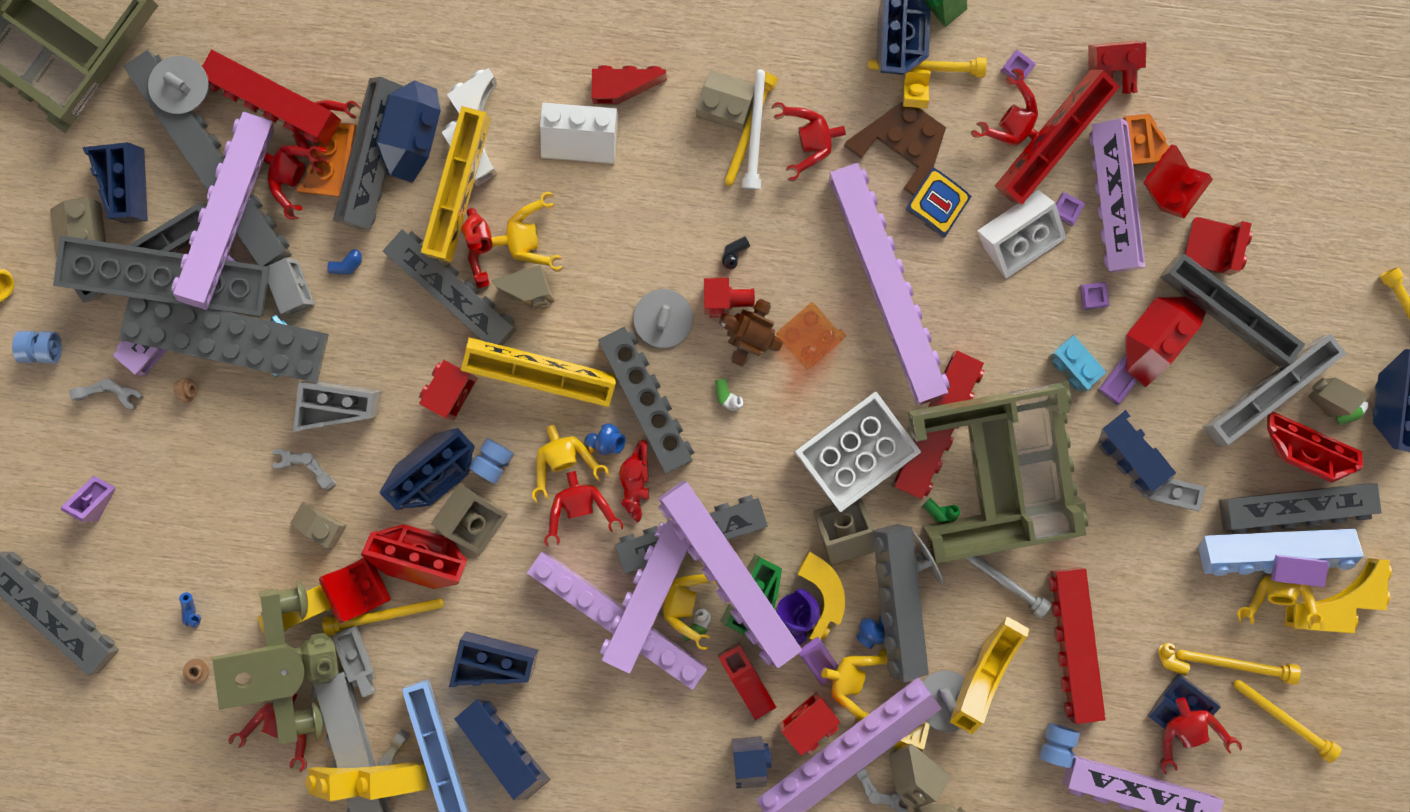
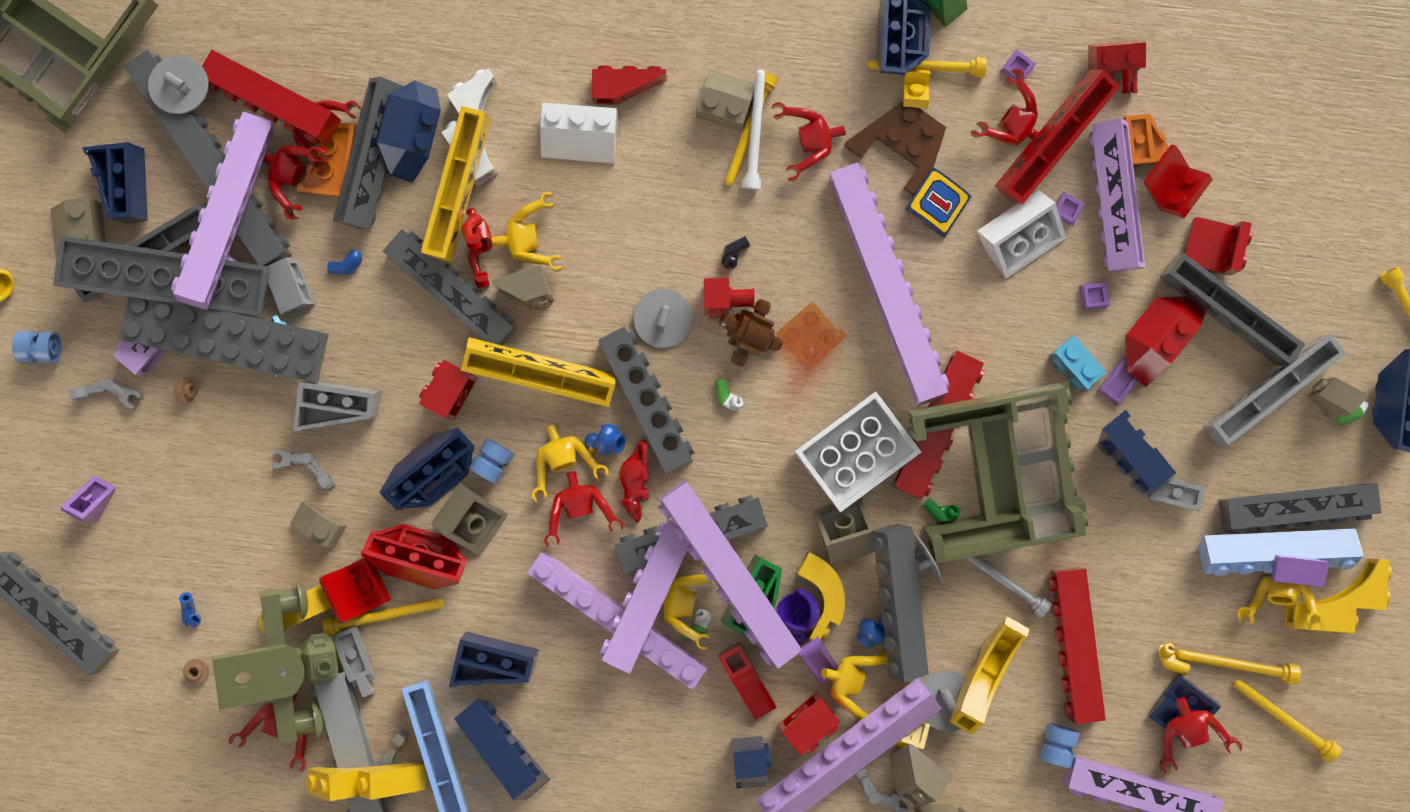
red wedge [1267,411,1363,483] -> none

